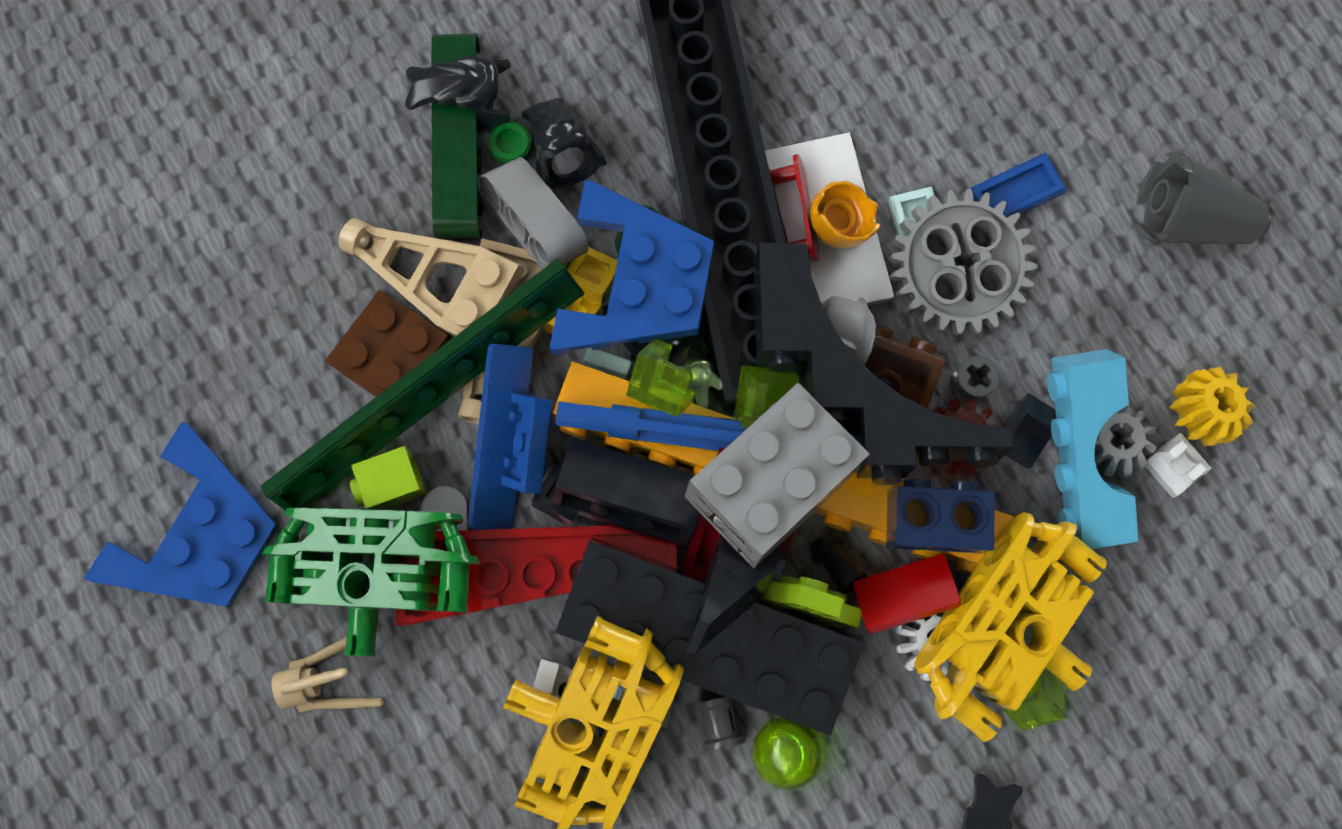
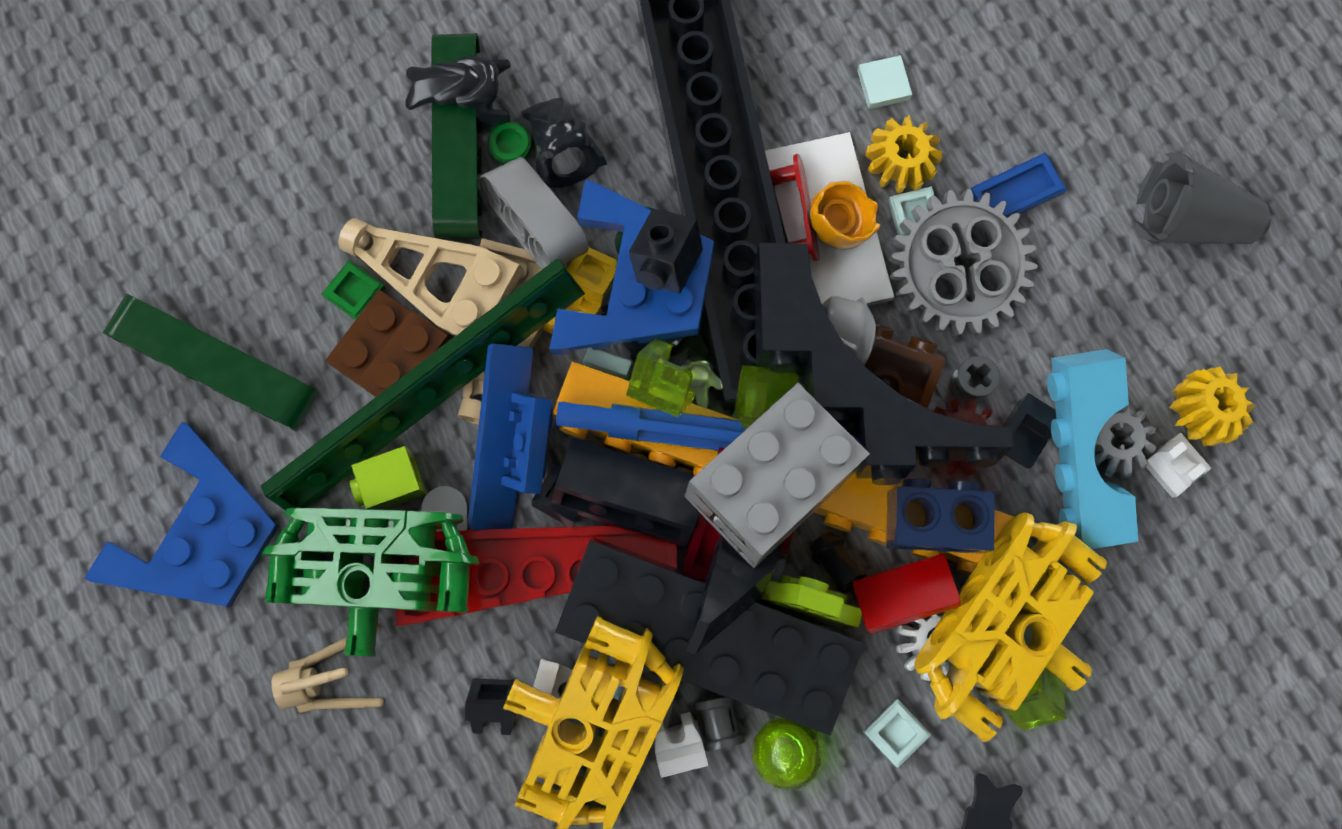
none -> dark green beam [102,294,319,432]
none -> green tile [321,260,386,320]
none -> black tile [465,678,516,735]
none -> black brick [629,208,703,294]
none -> white tile [653,712,708,778]
none -> light aqua tile [857,55,912,110]
none -> light aqua tile [863,699,931,768]
none -> yellow gear [865,115,943,194]

